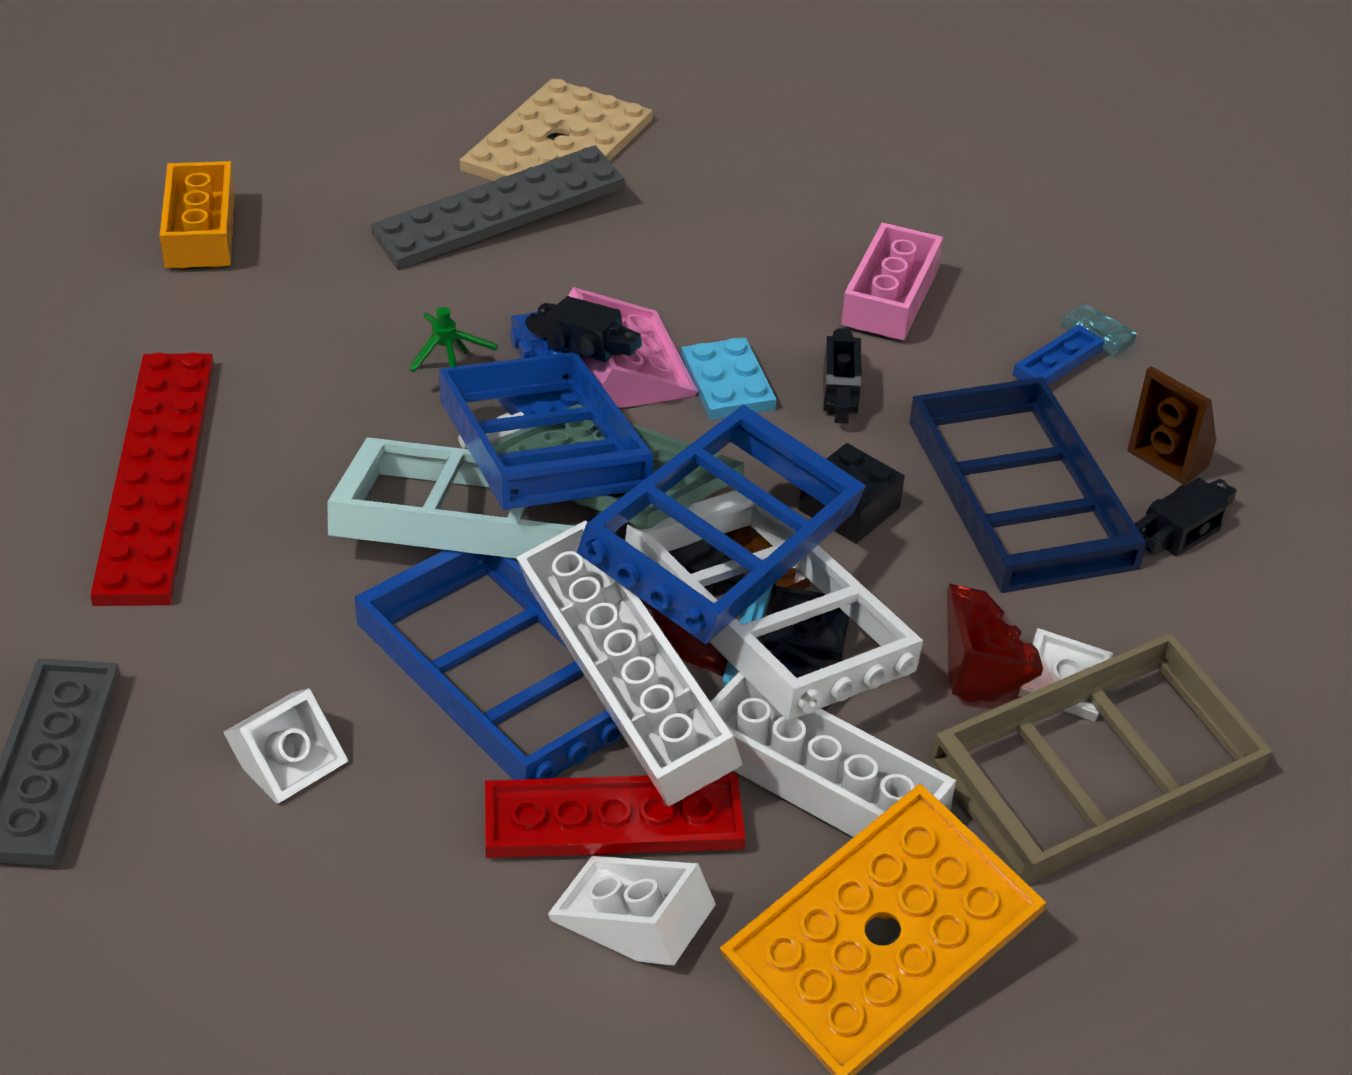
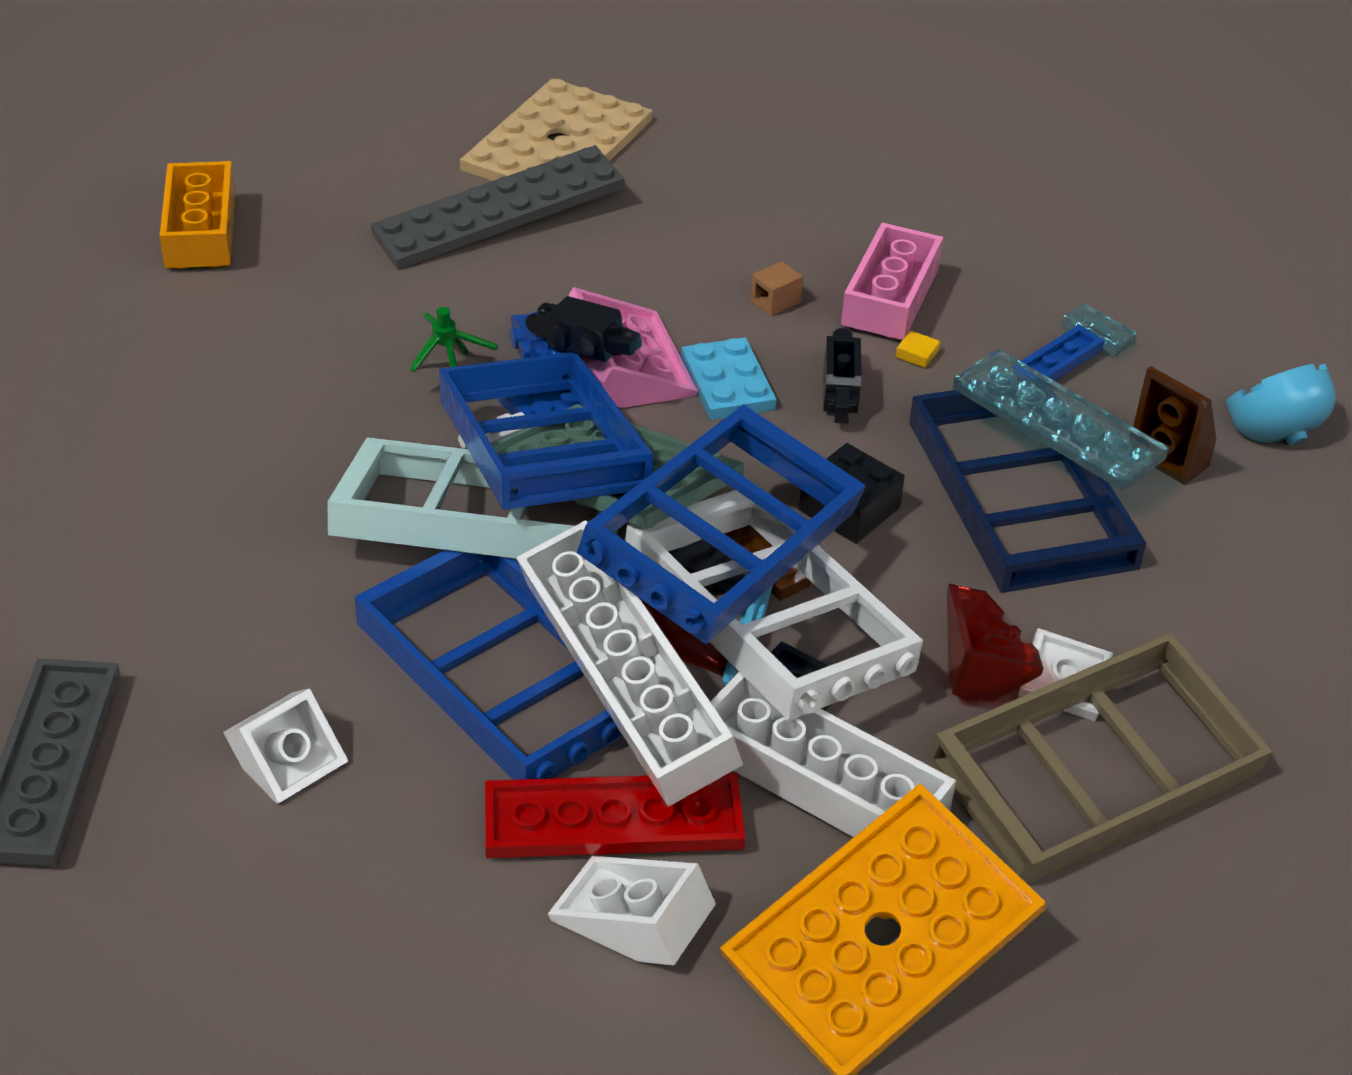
red plate [90,352,214,606] -> none
black plate [764,586,850,662] -> none
black hinge [1135,477,1237,557] -> none
none -> medium nougat brick [750,261,803,316]
none -> yellow tile [895,330,941,368]
none -> clear light blue plate [953,348,1169,491]
none -> medium azure cylinder [1225,363,1336,445]

